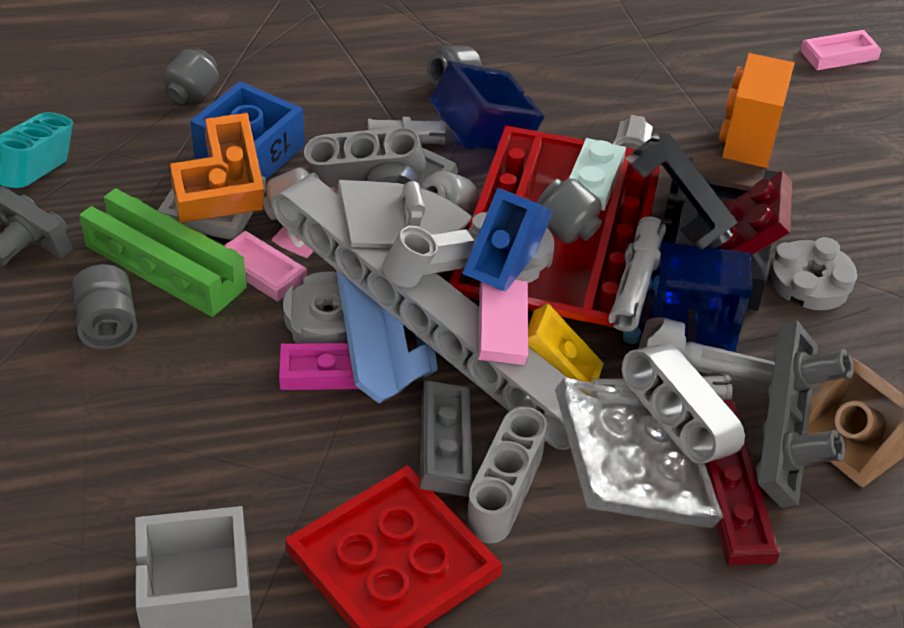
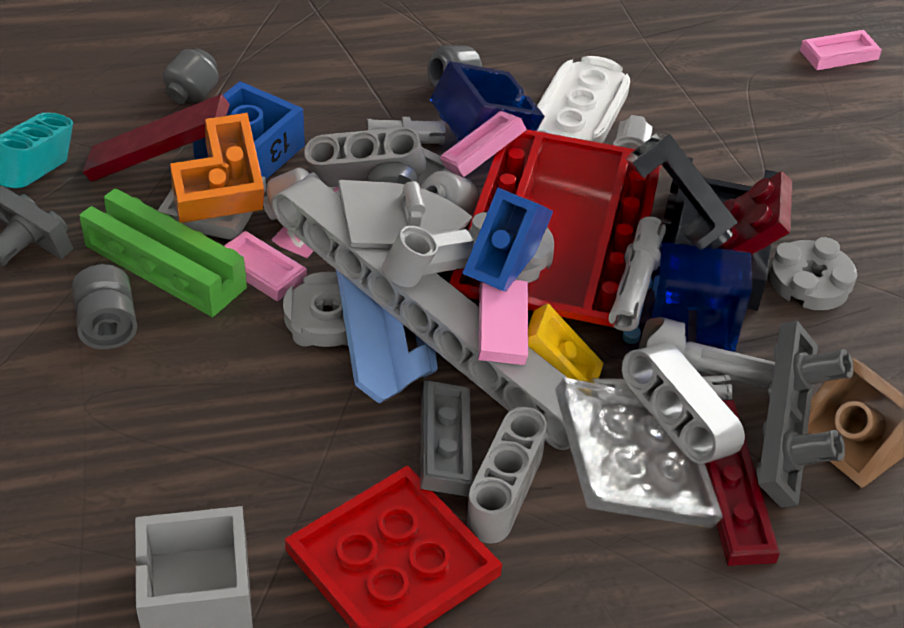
dark pink plate [279,343,359,390] -> none
dark grey head [537,179,602,243] -> none
light aqua plate [569,138,626,211] -> none
orange brick [718,53,795,168] -> none
none -> dark red tile [82,94,230,181]
none -> bright pink tile [440,111,527,178]
none -> white tile [532,56,630,143]

